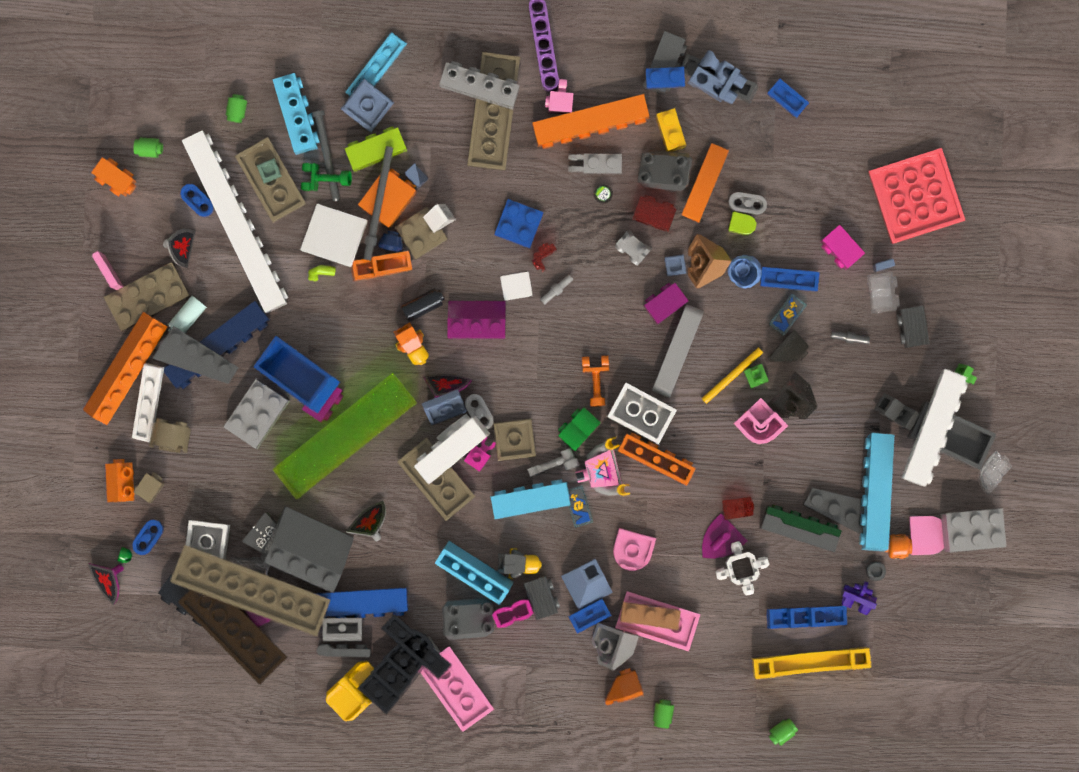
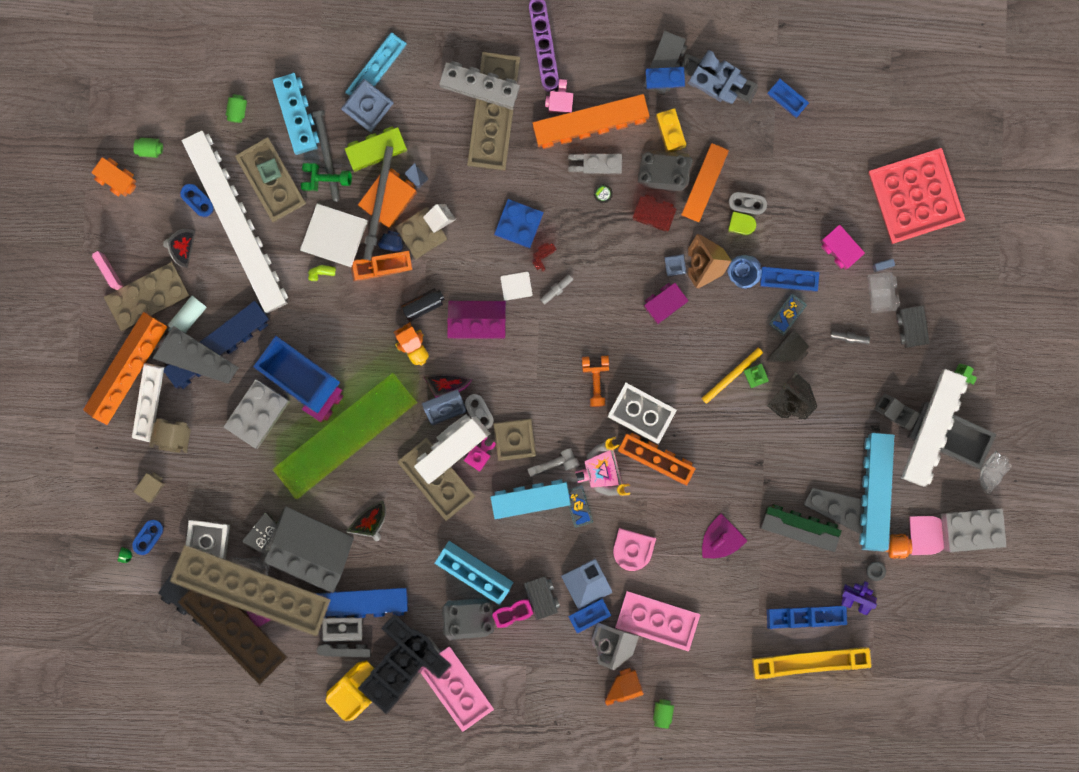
shield [88,563,124,605] -> none
orange brick [105,459,135,502] -> none
dark grey piece [498,548,542,578] -> none
green brick [558,408,601,451] -> none
light grey piece [615,229,652,266] -> none
medium nougat brick [620,601,681,630] -> none
light grey beam [652,304,704,398] -> none
white piece [715,541,769,595] -> none
clear red bracket [722,497,754,520] -> none
bright pink brick [734,398,788,444] -> none
bright green brick [768,718,798,746] -> none

